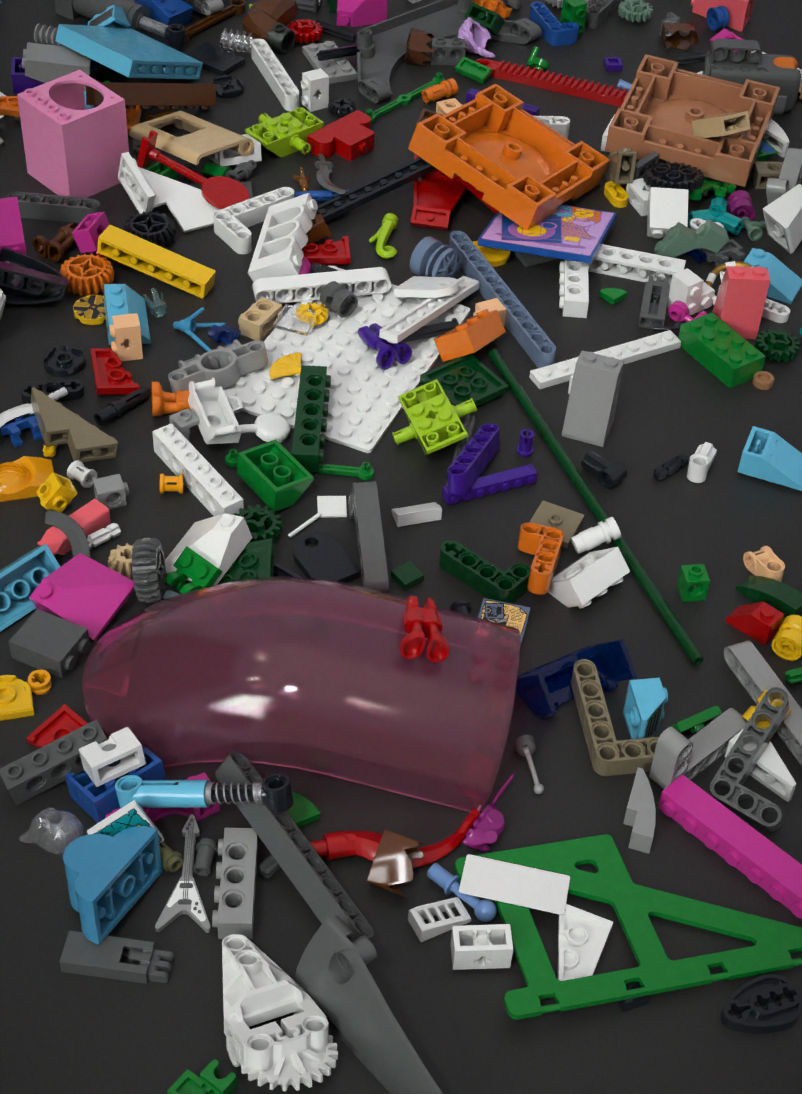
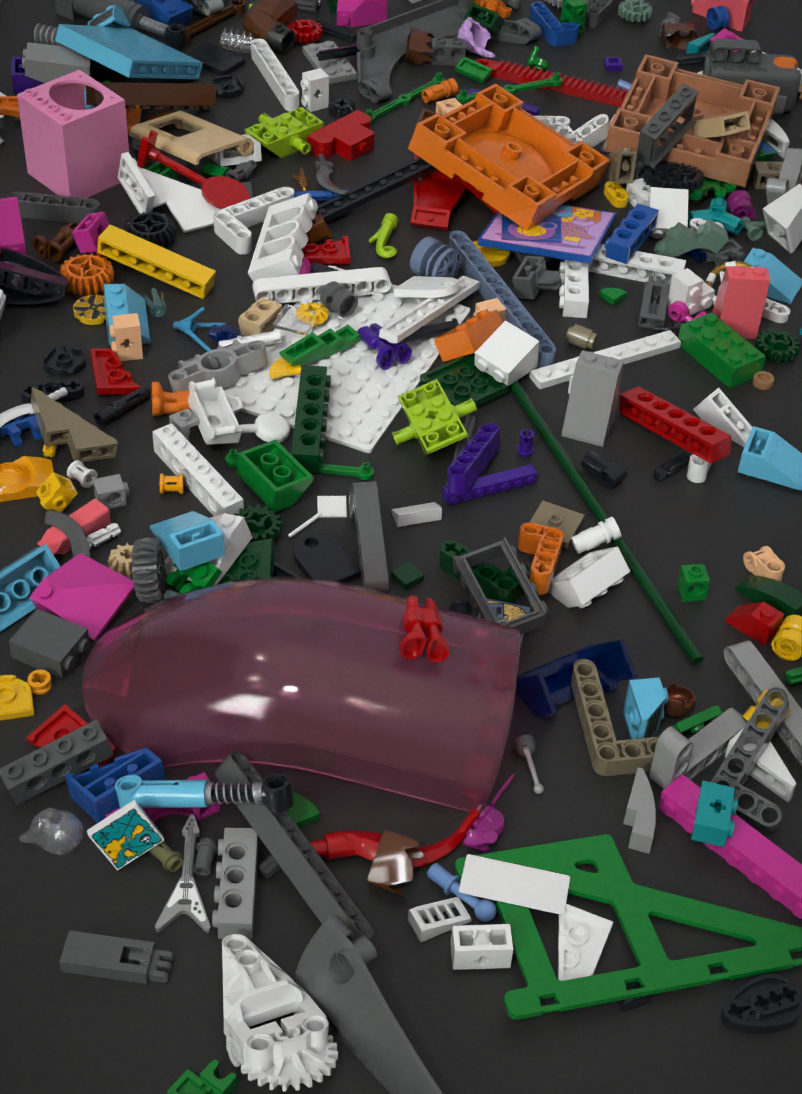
dark azure brick [63,826,163,945] -> none
white brick [79,727,146,787] -> none
none -> medium azure slope [150,511,225,571]
none -> white pin [219,330,283,347]
none -> green slope [279,324,361,366]
none -> dark grey window [453,537,548,645]
none -> green piece [456,72,563,104]
none -> white slope [475,320,539,386]
none -> dark grey brick [512,256,562,300]
none -> white beam [555,114,611,148]
none -> dark tan brick [566,324,598,350]
none -> blue brick [604,203,659,264]
none -> red brick [619,386,732,464]
none -> dark grey window [637,83,699,169]
none -> copper hair [662,683,696,717]
none -> teal slope [686,33,715,54]
none -> teal brick [691,780,738,847]
none -> white slope [693,388,752,447]

